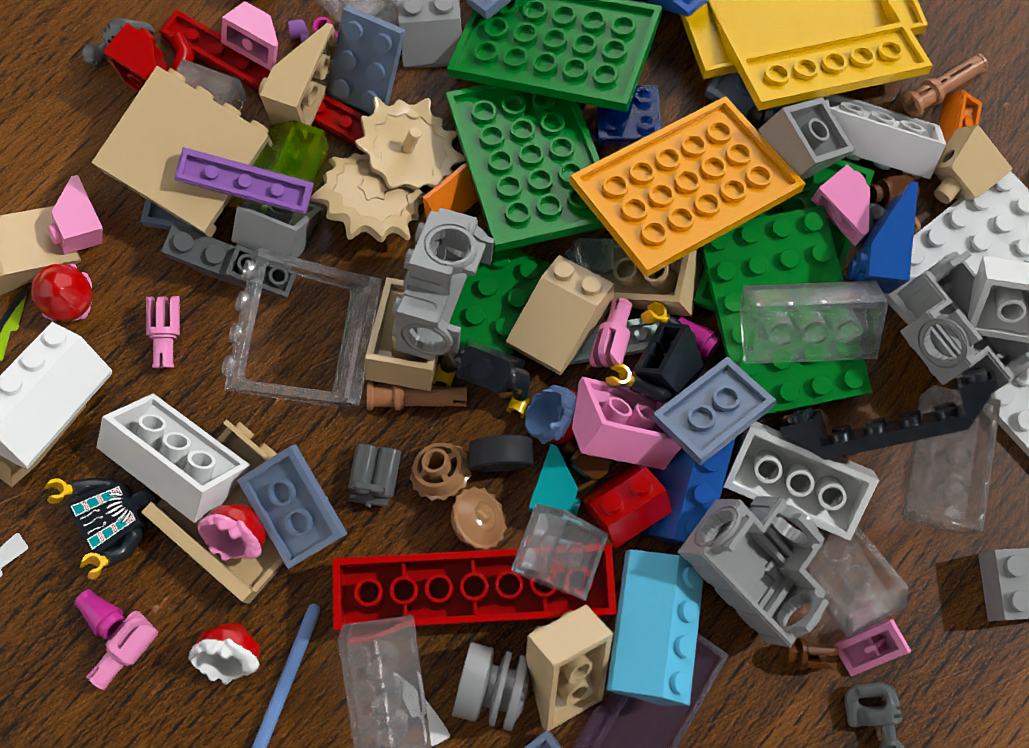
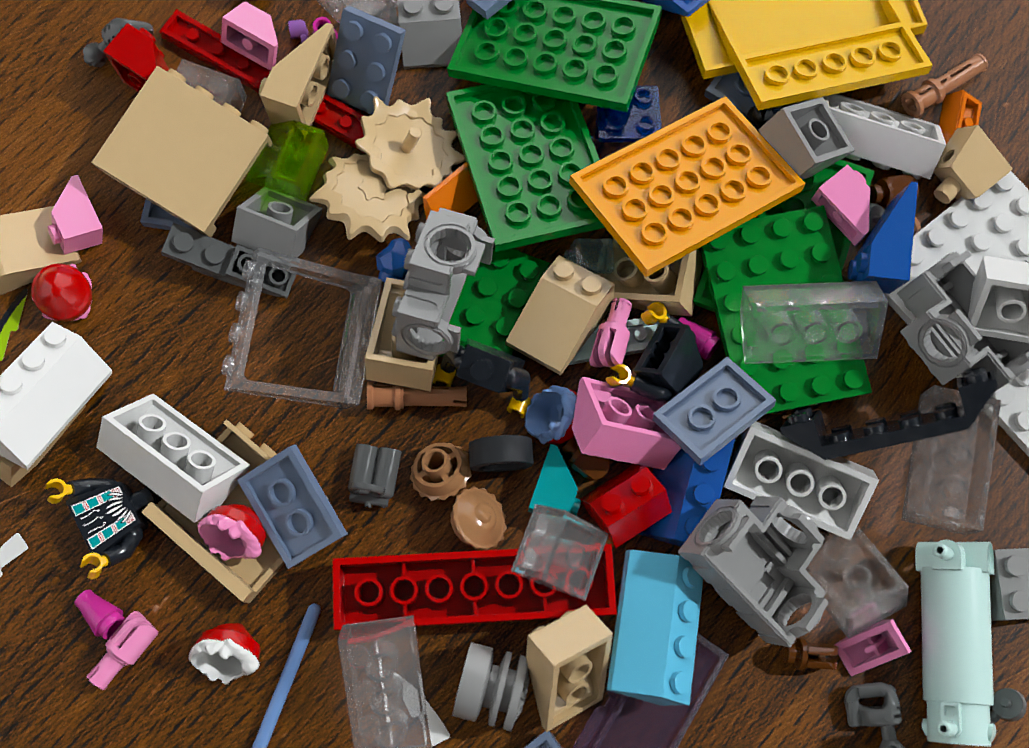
bright pink arm [146,296,180,369] -> none
red arm [167,31,194,77] -> none
medium lavender tile [174,147,314,216] -> none
none -> blue rock [376,238,411,282]
none -> light aqua piece [915,539,996,746]
none -> dark grey piece [990,688,1027,724]

